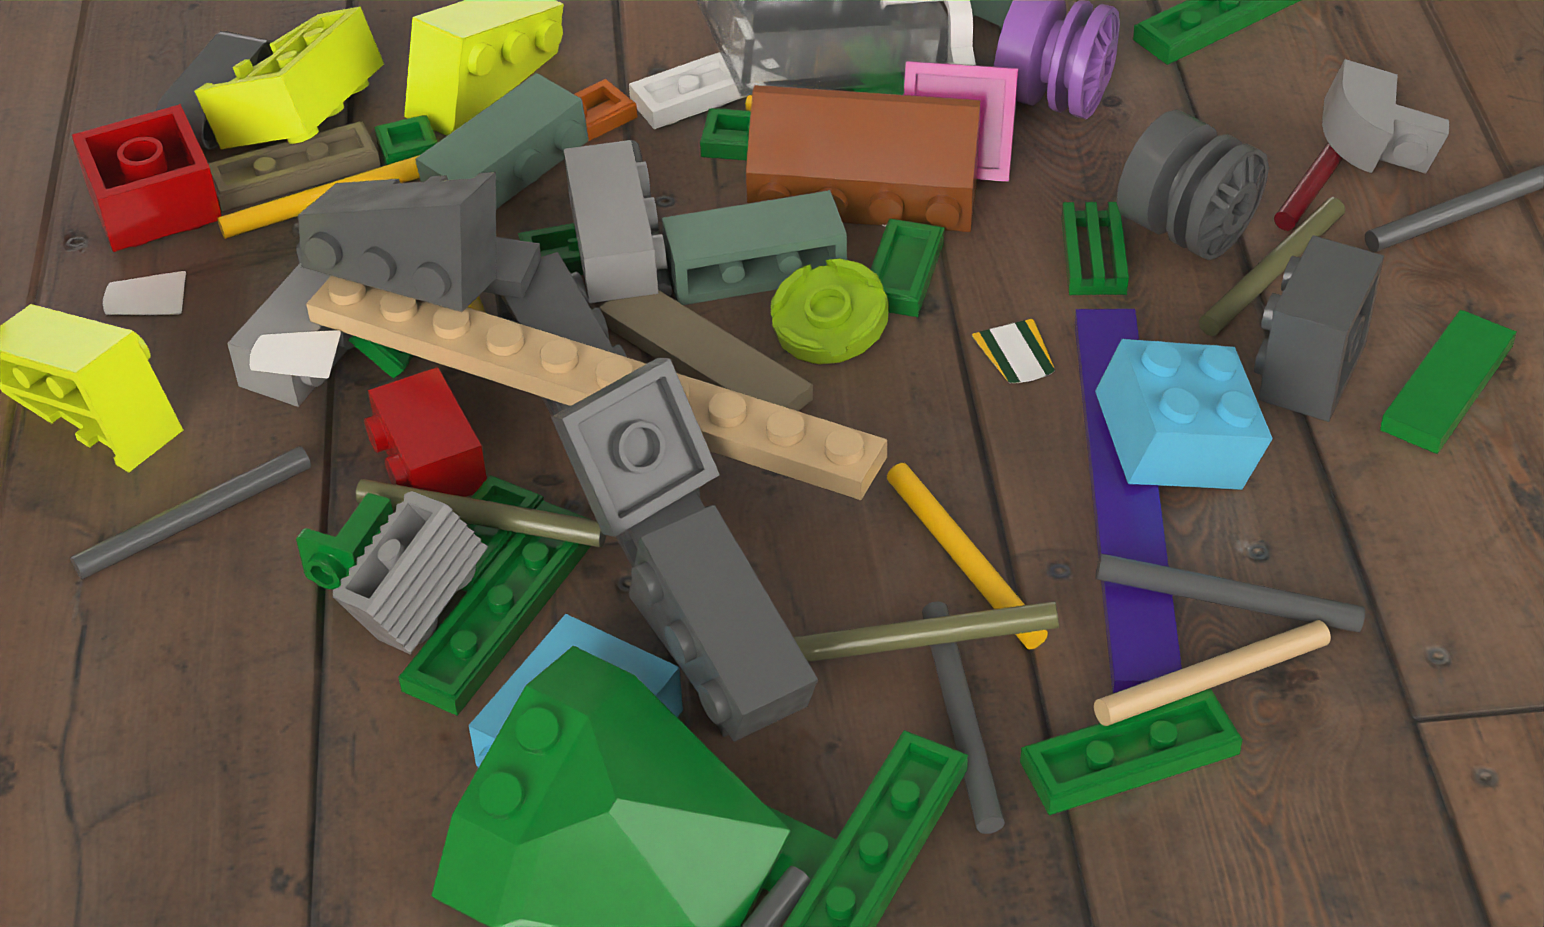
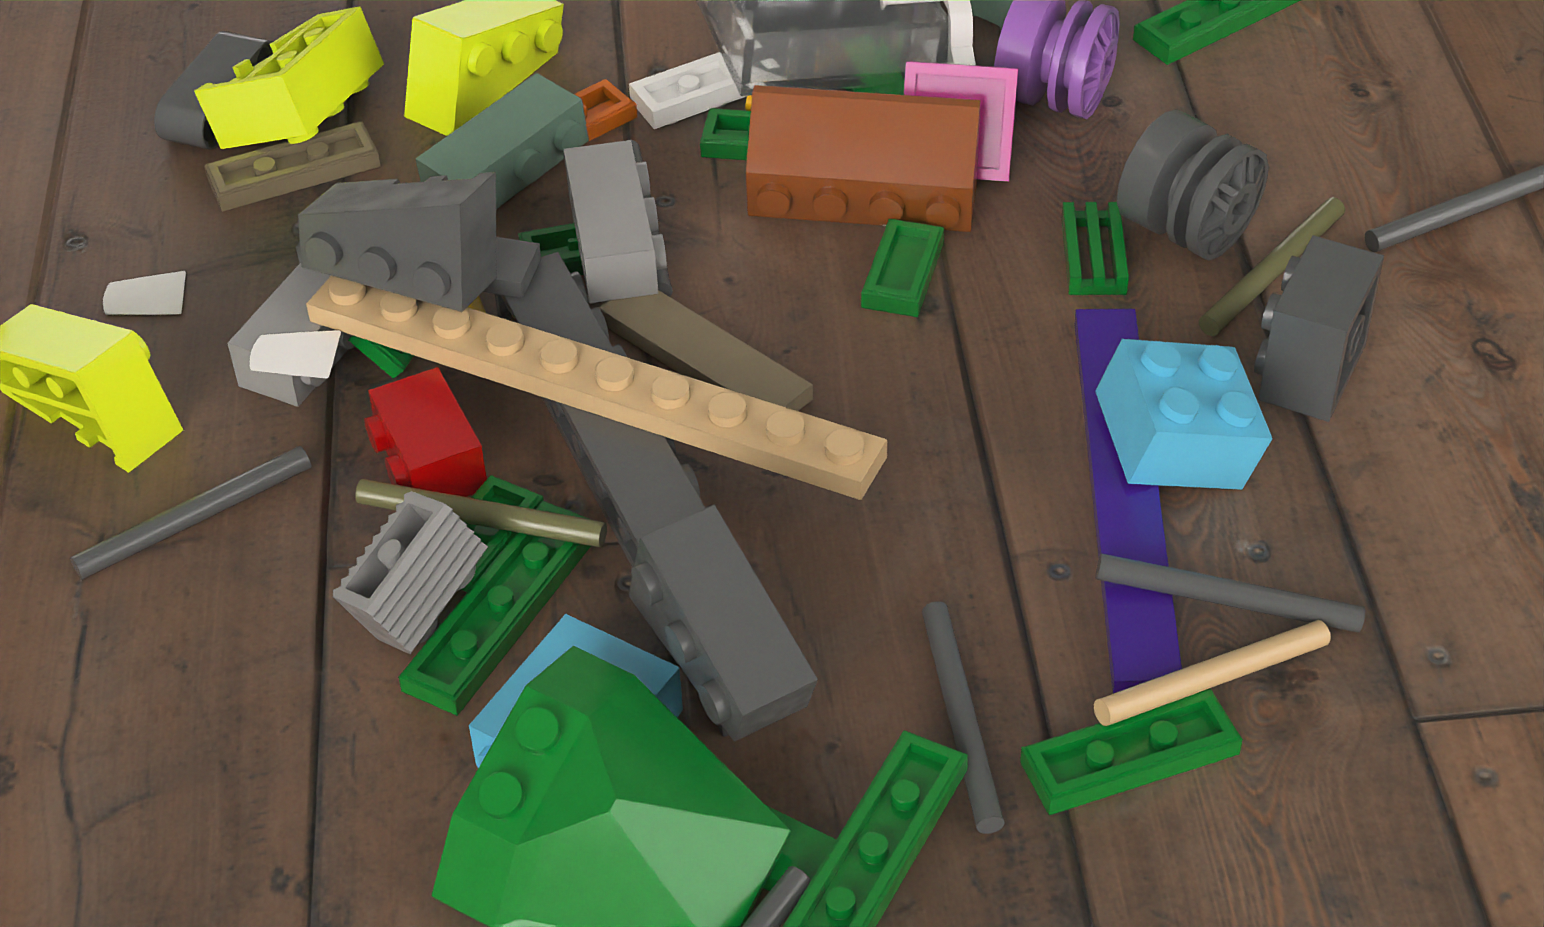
red brick [71,104,222,252] -> none
yellow bar [217,155,420,239] -> none
green bracket [296,492,393,589] -> none
green tile [374,115,438,165] -> none
tile [551,358,720,537] -> none
sand green brick [662,190,847,305] -> none
lime tile [771,258,889,365] -> none
olive bar [793,601,1059,662] -> none
yellow bar [887,463,1048,649] -> none
sticker [972,319,1055,383] -> none
dark red bar [1274,142,1343,231] -> none
light grey brick [1322,59,1449,174] -> none
green tile [1380,309,1517,454] -> none

